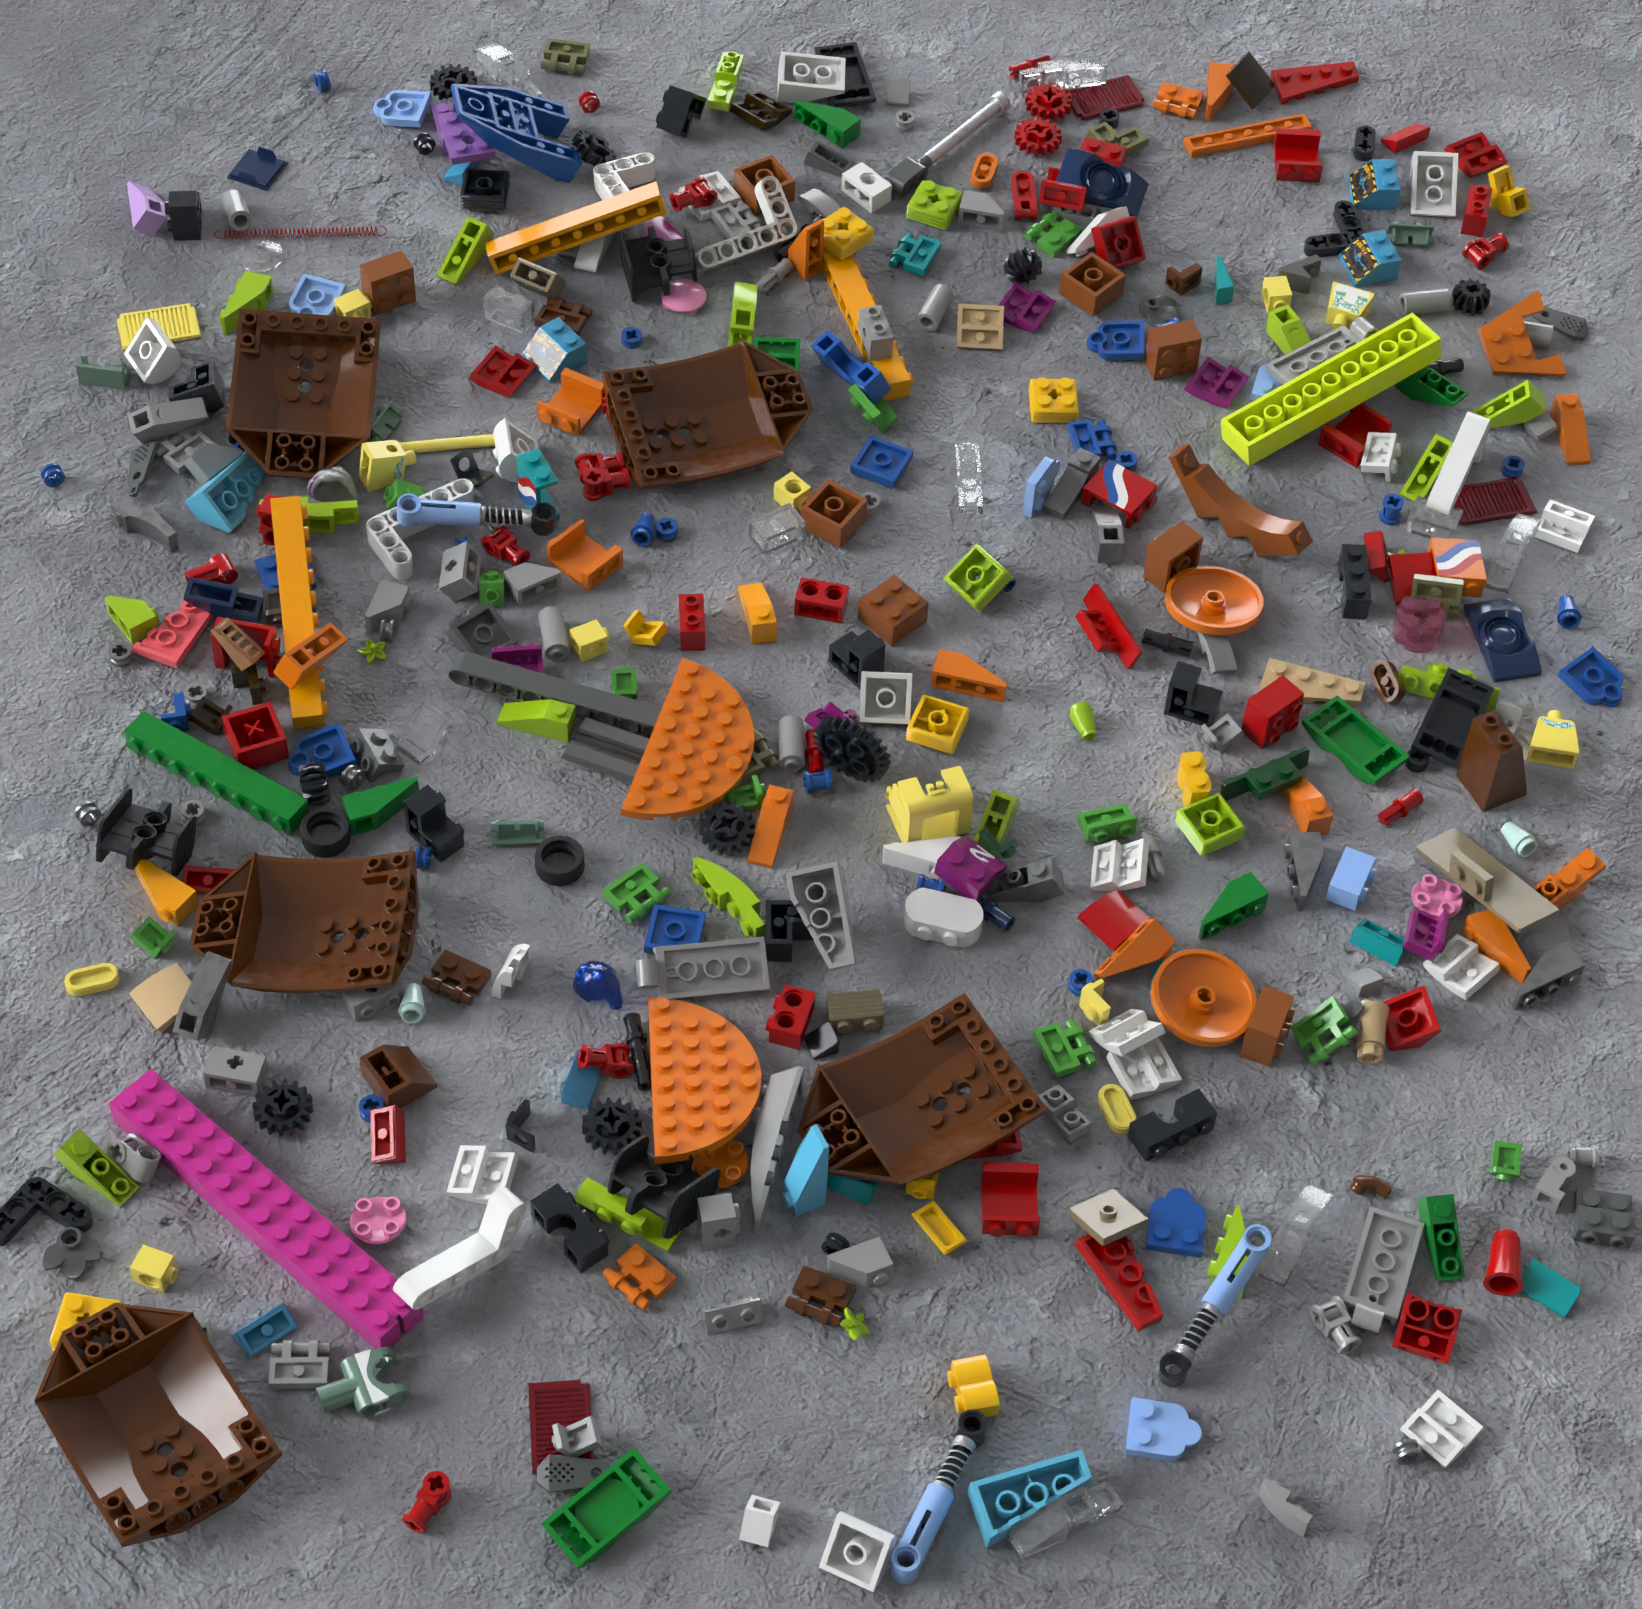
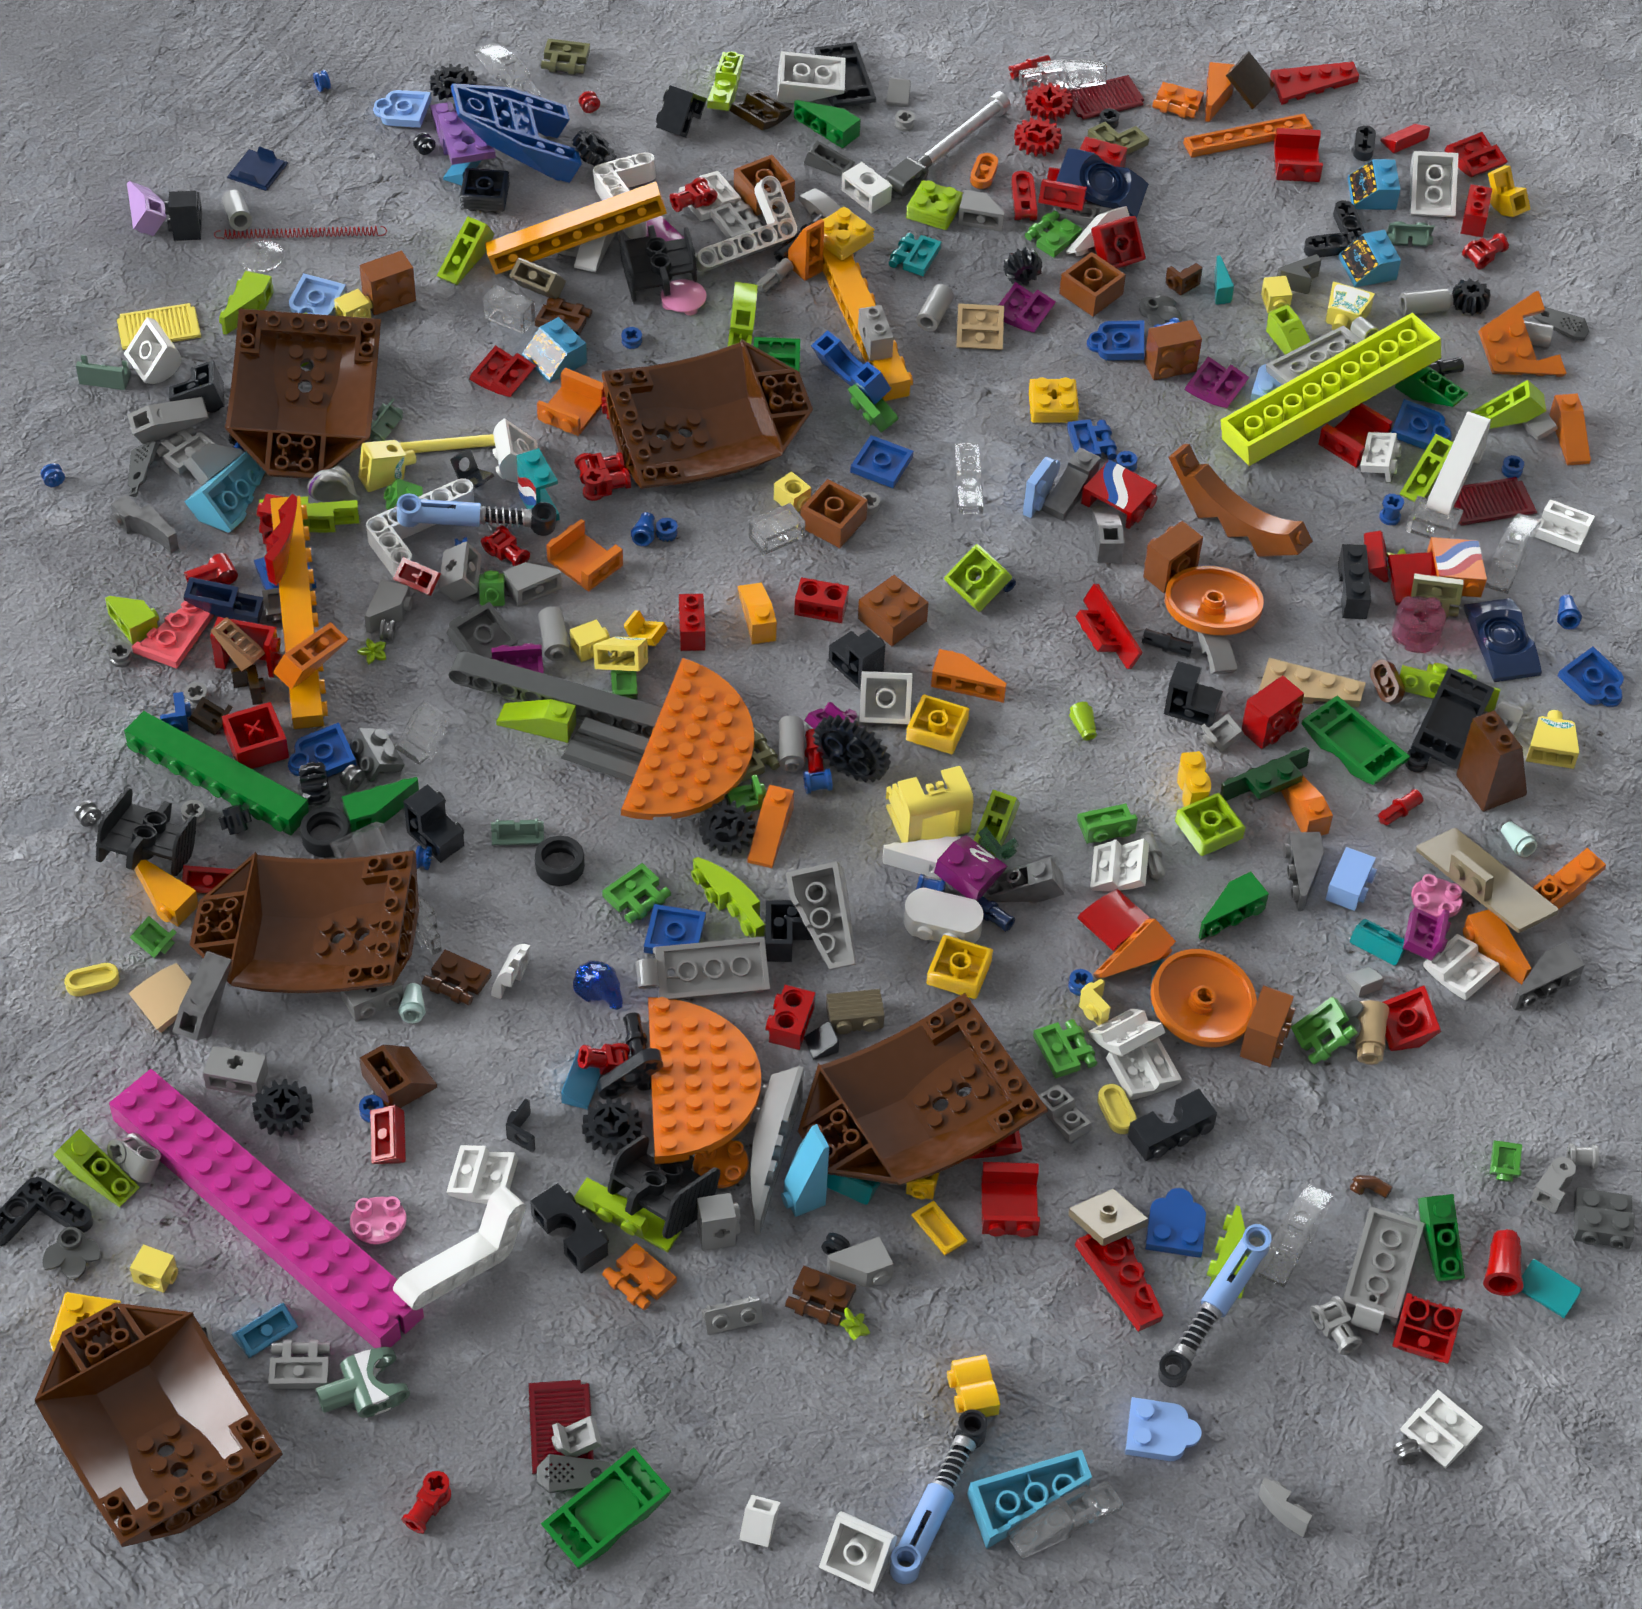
none -> black gear [218,804,252,835]
none -> red slope [264,494,297,586]
none -> clear brick [330,822,395,859]
none -> red slope [393,557,441,596]
none -> light yellow torso [594,637,648,671]
none -> black beam [597,1048,663,1100]
none -> yellow brick [926,935,993,999]
none -> blue plate [1391,399,1452,450]

